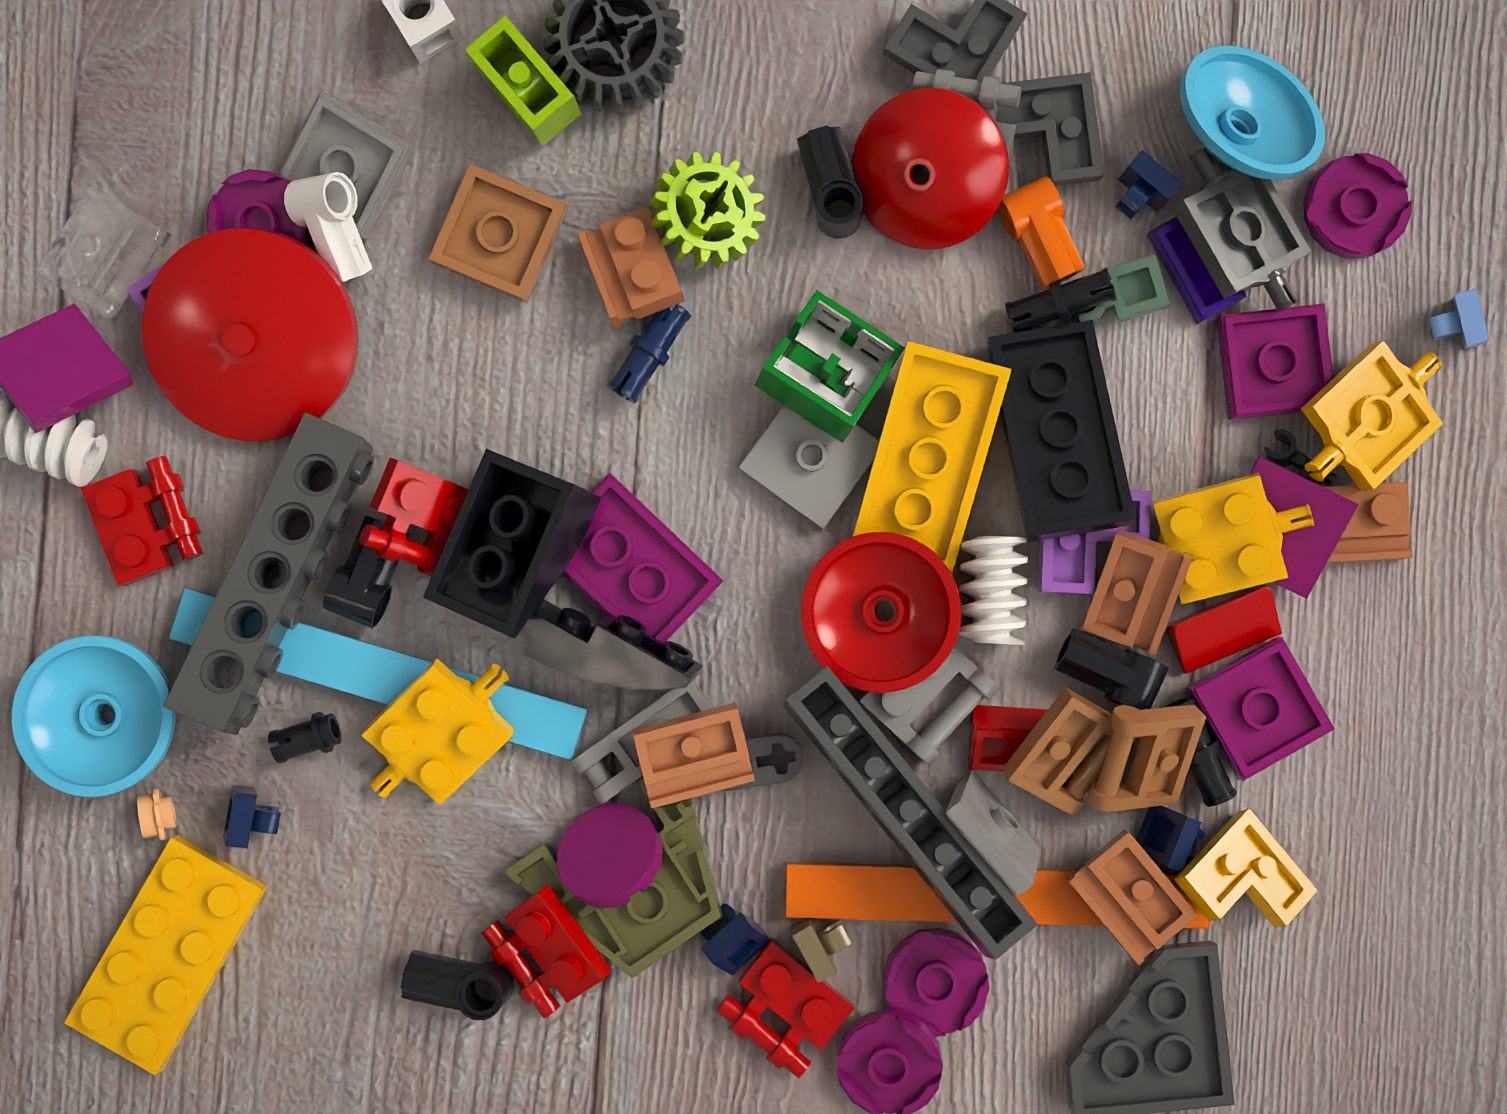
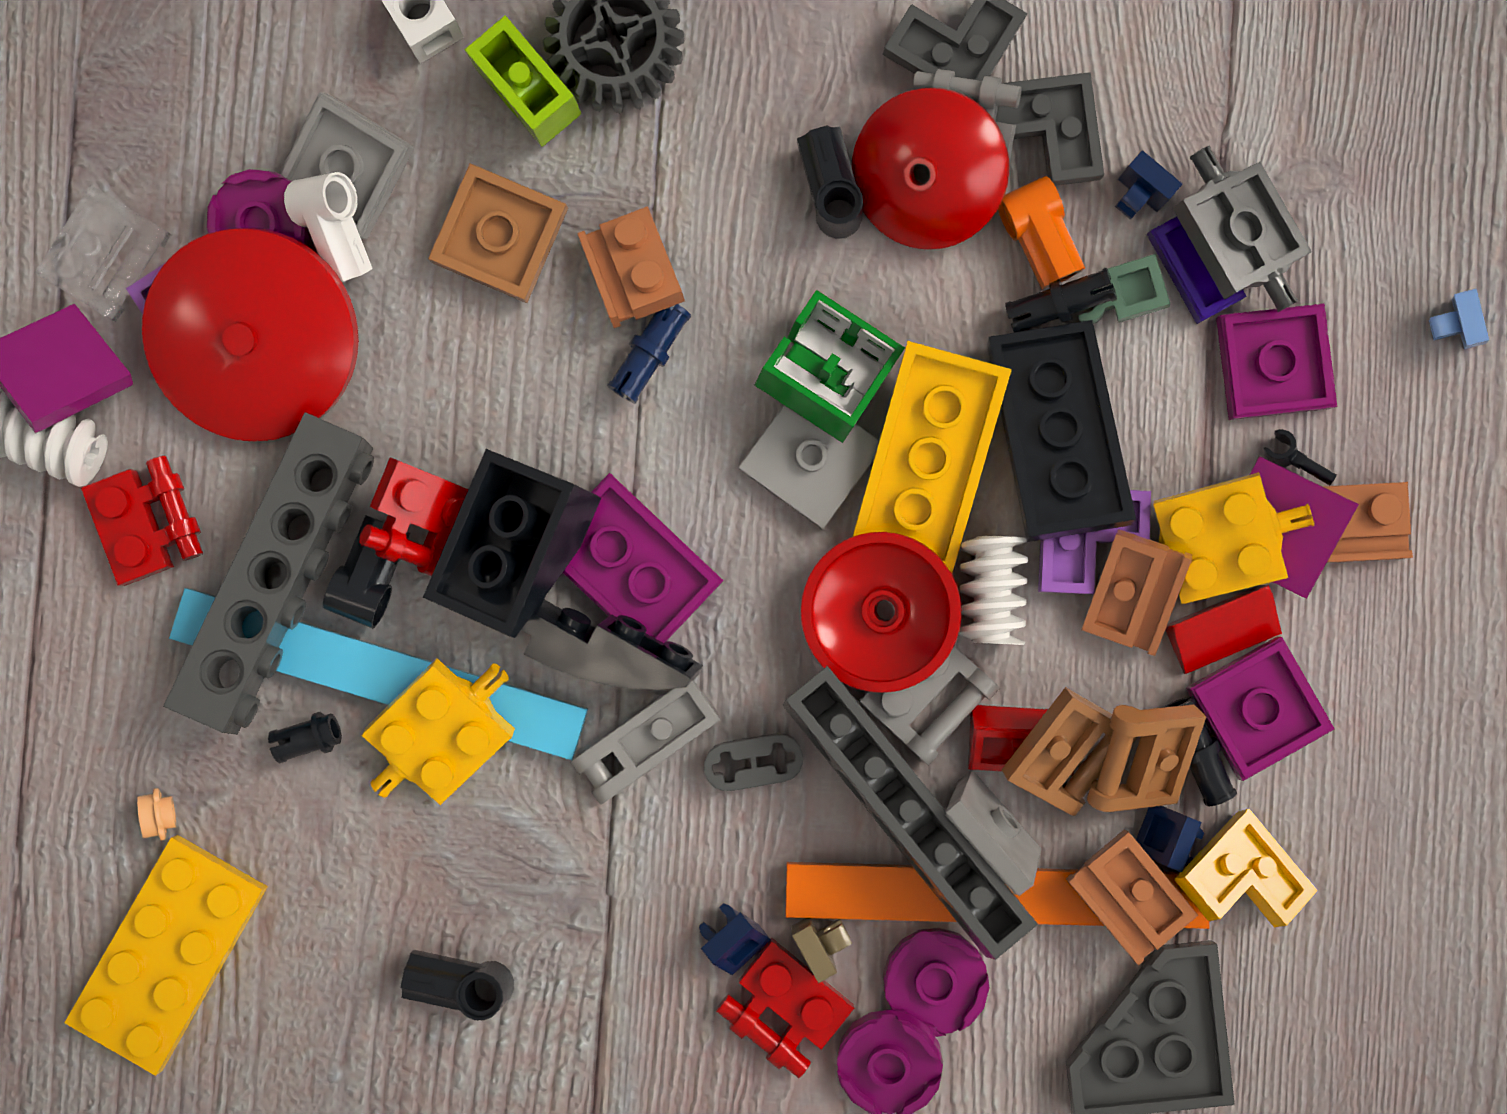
medium azure dish [12,636,176,797] -> none
dark blue tile [223,785,281,849] -> none
red plate [481,884,612,1019] -> none
olive wing [504,776,723,978] -> none
magenta tile [557,802,663,909] -> none
nougat plate [631,703,755,809] -> none
lime gear [649,152,765,269] -> none
black piece [1054,629,1169,710] -> none
medium azure dish [1180,45,1325,180] -> none
yellow plate [1301,341,1443,491] -> none
magenta tile [1303,153,1412,259] -> none

